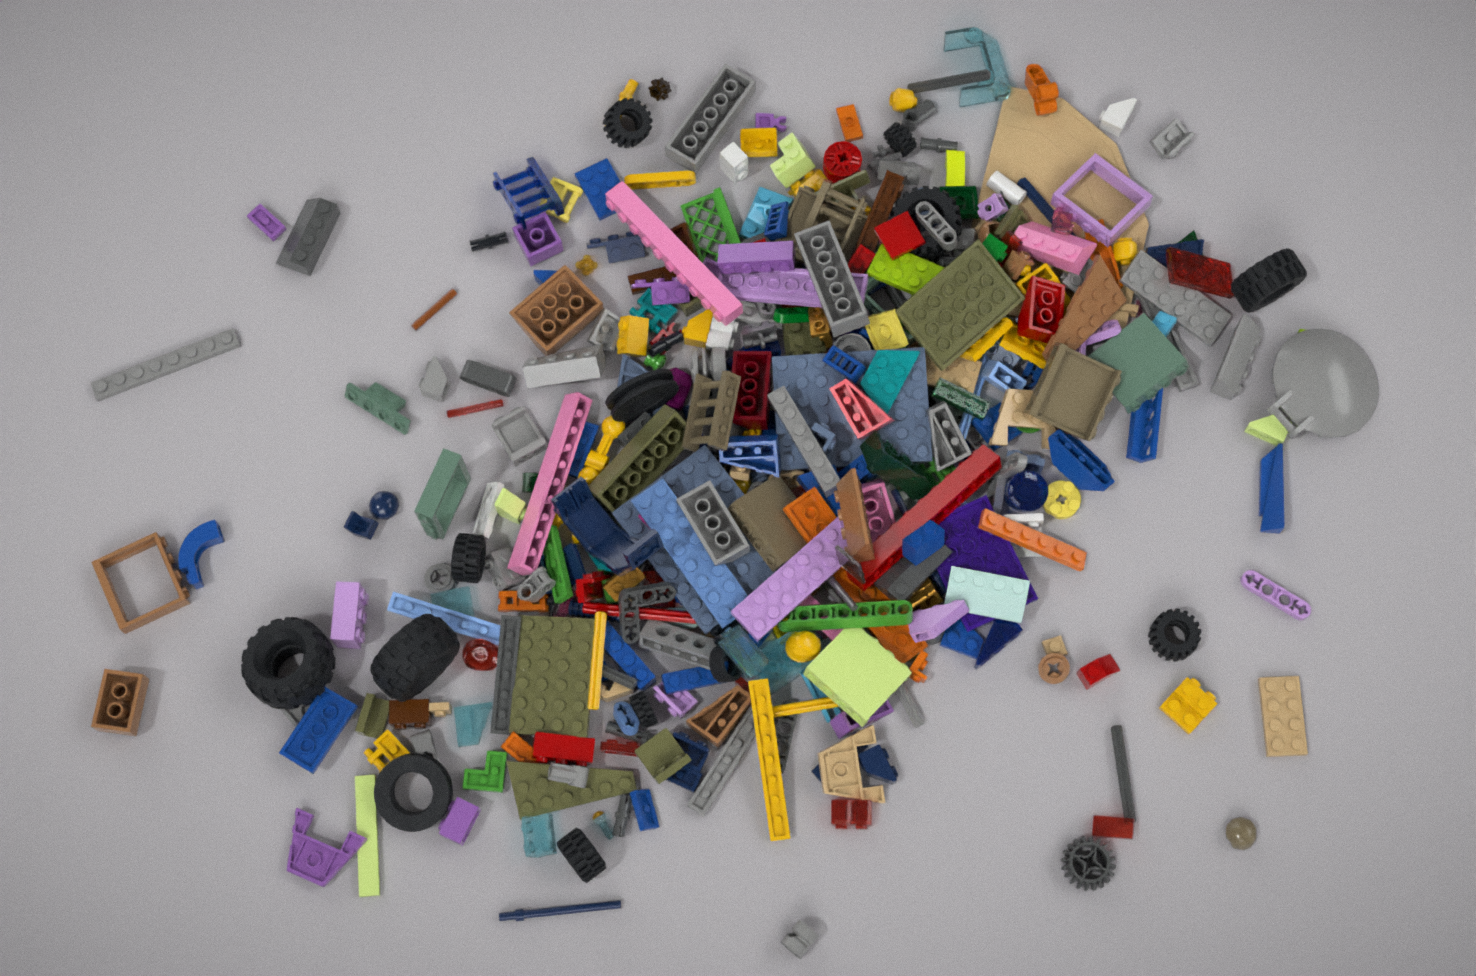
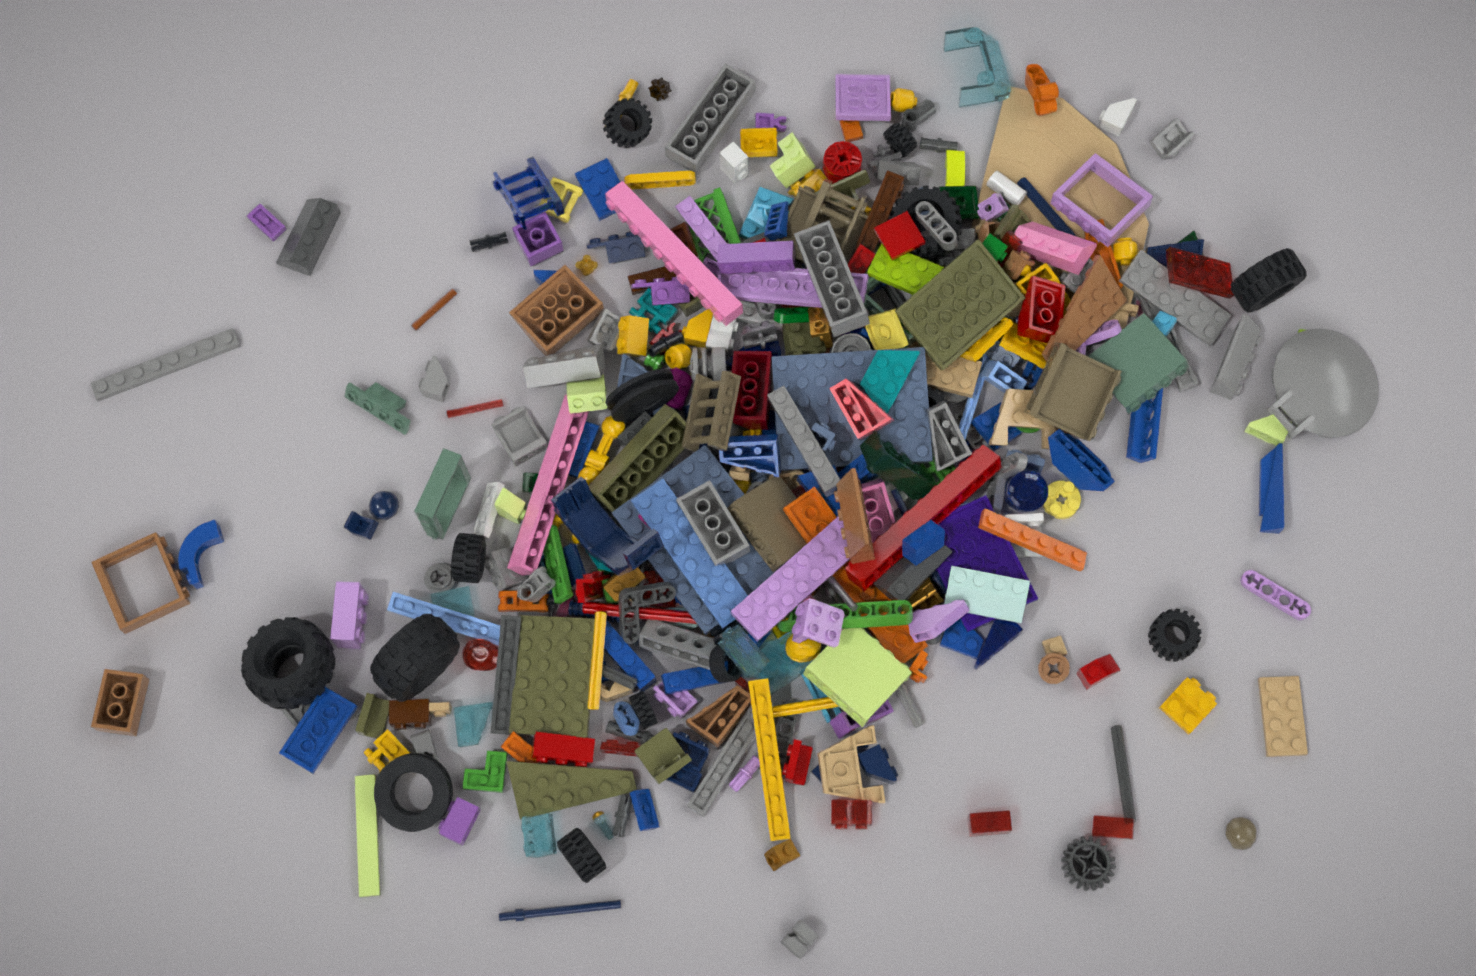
medium lavender wing [287,808,367,887] -> none
dark grey beam [459,360,517,397] -> none
light grey piece [548,762,590,788] -> none
blue slope [822,345,866,384] -> none
clear smoke piece [835,545,866,584] -> none
dark grey axle [907,69,991,93] -> none
clear green plate [931,377,991,420] -> none
clear pink panel [1050,206,1074,236] -> none
none -> yellowish green panel [566,374,607,414]
none -> yellow head [665,344,692,369]
none -> lavender plate [675,196,727,262]
none -> lavender axle [729,755,760,792]
none -> pearl gold bracket [764,839,800,871]
none -> red bracket [782,739,813,786]
none -> lavender bracket [792,598,844,648]
none -> lavender plate [835,74,891,121]
none -> clear red brick [967,810,1012,837]

